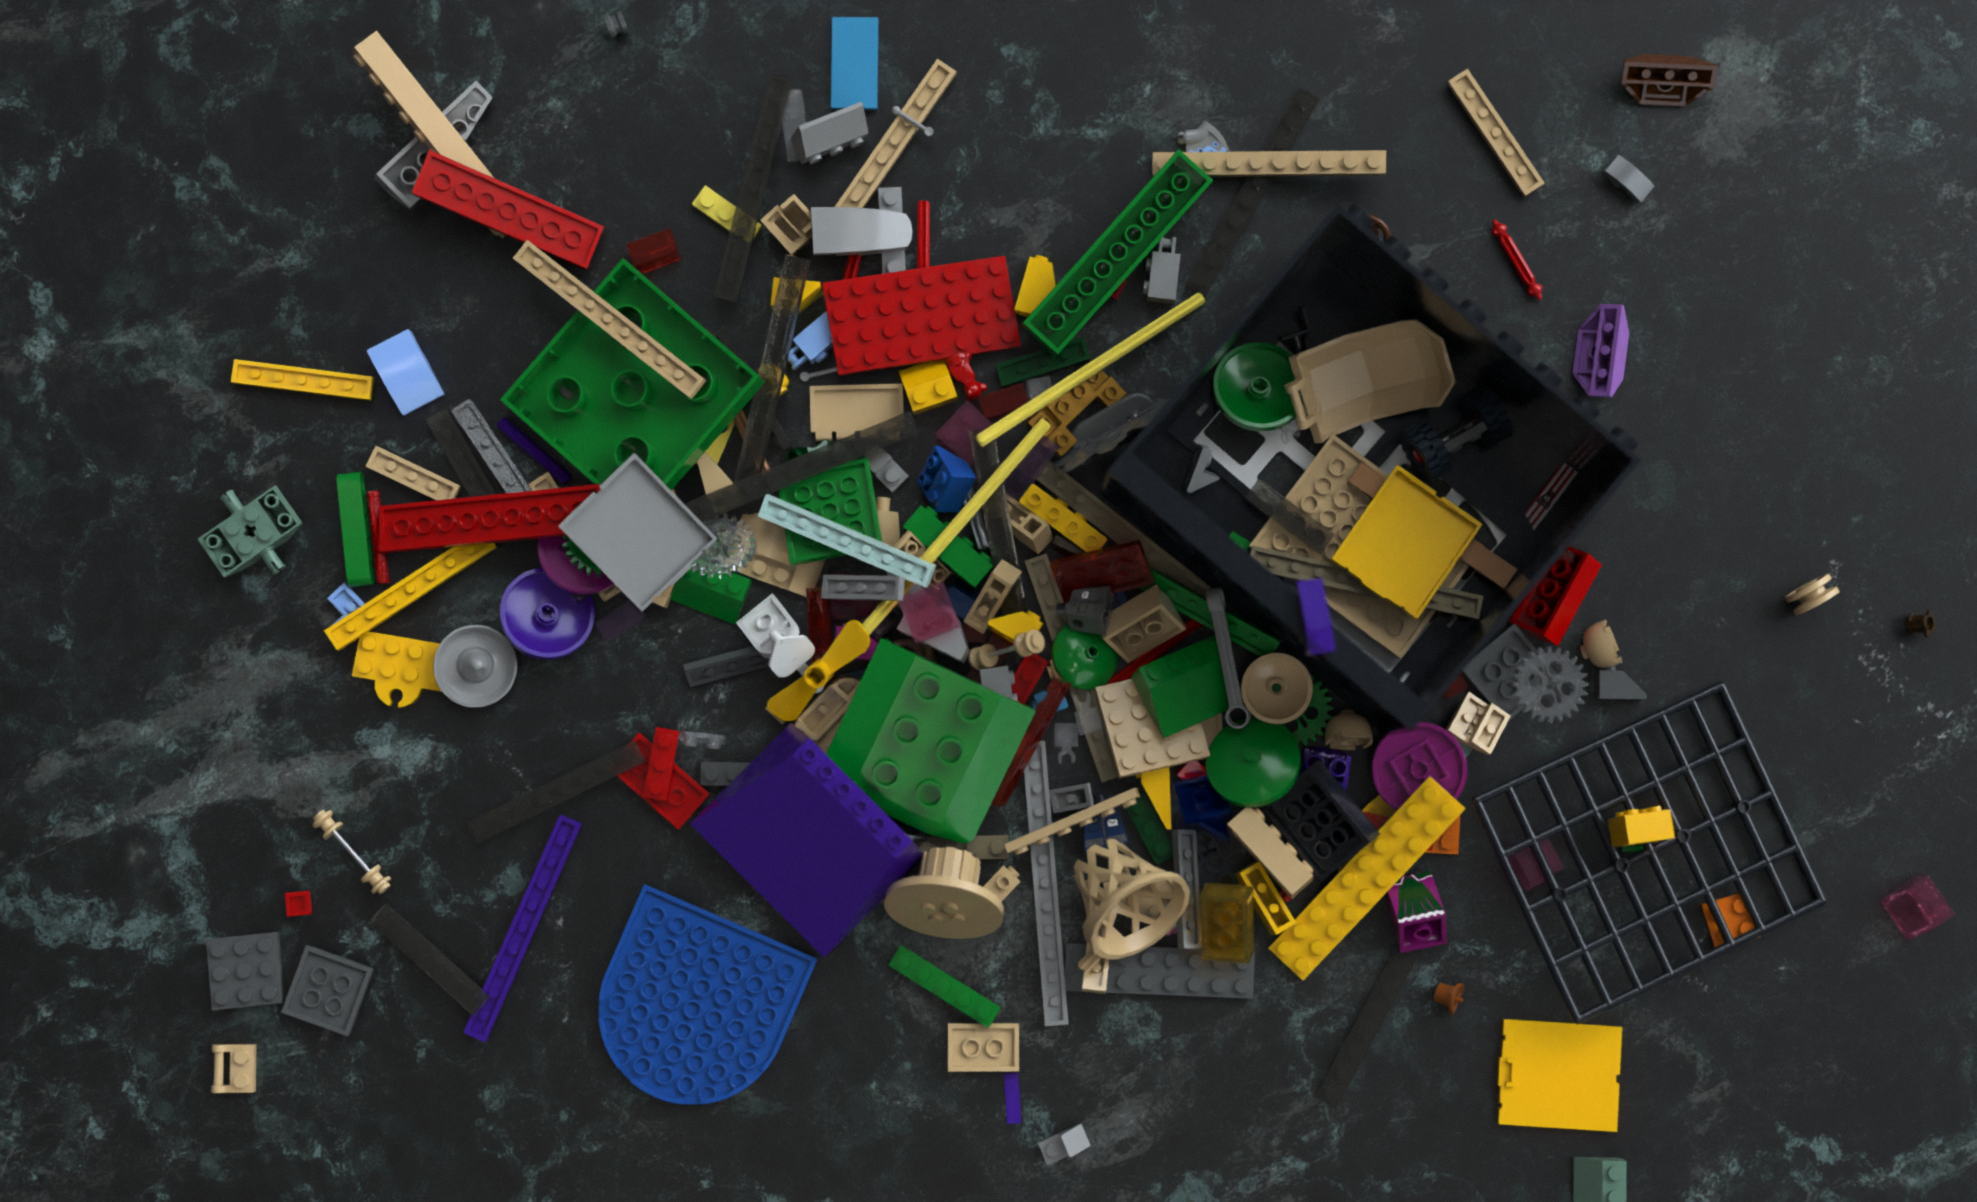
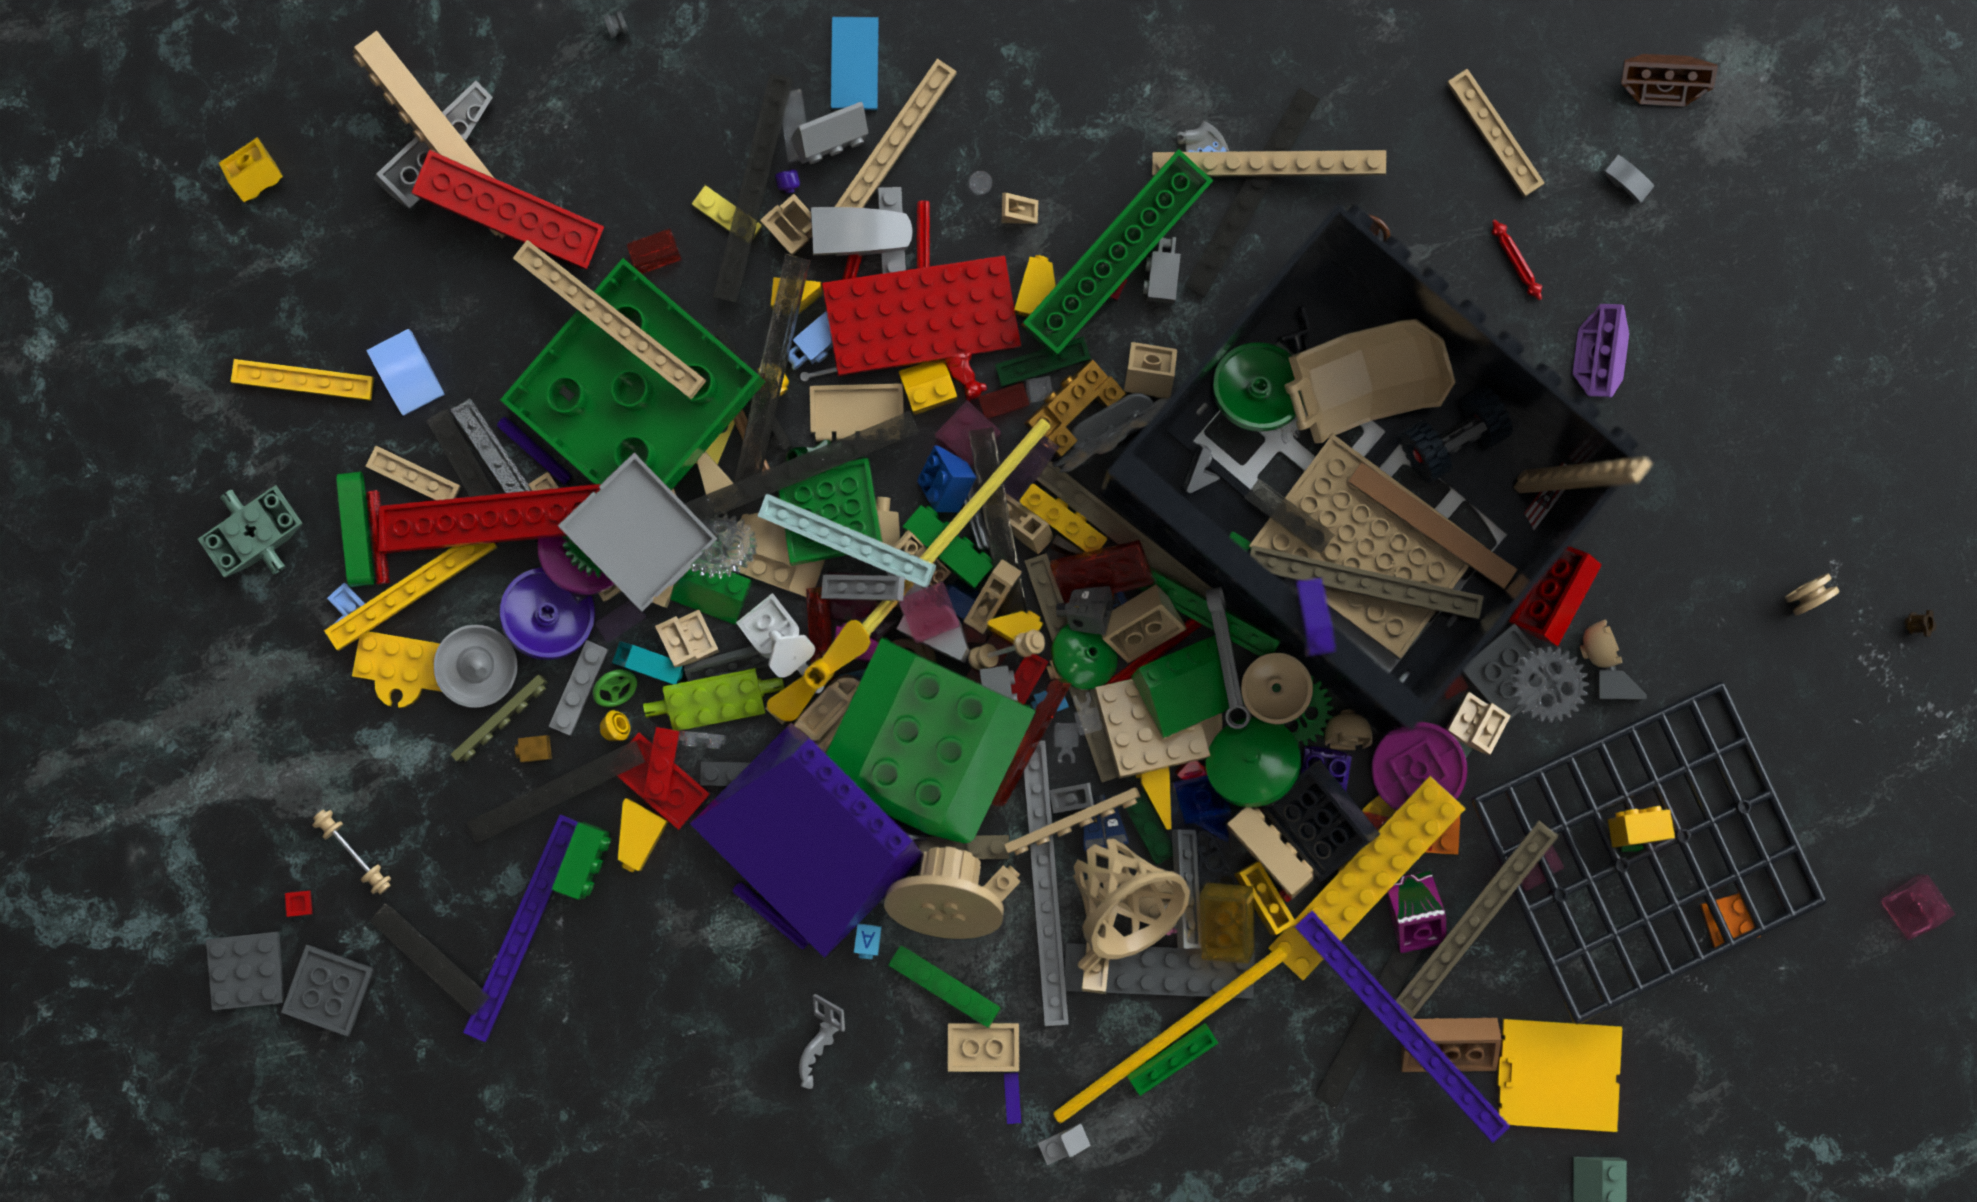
tan plate [211,1044,257,1093] -> none
blue plate [598,884,818,1104] -> none
light grey slope [864,444,909,493] -> none
light grey hinge [891,106,933,137] -> none
light yellow axle [975,293,1205,447] -> none
yellow piece [1330,464,1482,620] -> none
dark orange piece [1434,982,1465,1015] -> none
none -> yellow slope [219,137,283,202]
none -> olive plate [450,675,548,762]
none -> pearl gold brick [515,735,552,762]
none -> light grey plate [549,640,609,736]
none -> green brick [552,822,612,900]
none -> bright green piece [593,669,637,707]
none -> yellow cone [600,710,630,741]
none -> teal slope [612,641,684,684]
none -> yellow slope [618,798,669,873]
none -> lime plate [643,668,785,731]
none -> tan slope [655,610,719,667]
none -> dark purple axle [732,882,809,949]
none -> dark purple piece [775,169,800,194]
none -> light grey piece [799,994,845,1089]
none -> medium azure brick [854,923,882,959]
none -> clear plate [969,171,992,195]
none -> tan slope [1002,193,1038,224]
none -> yellow axle [1053,947,1288,1123]
none -> tan slope [1124,342,1177,399]
none -> green plate [1127,1023,1218,1096]
none -> dark purple plate [1294,911,1510,1143]
none -> dark tan plate [1395,821,1558,1018]
none -> medium nougat slope [1401,1018,1501,1072]
none -> tan plate [1514,457,1652,493]

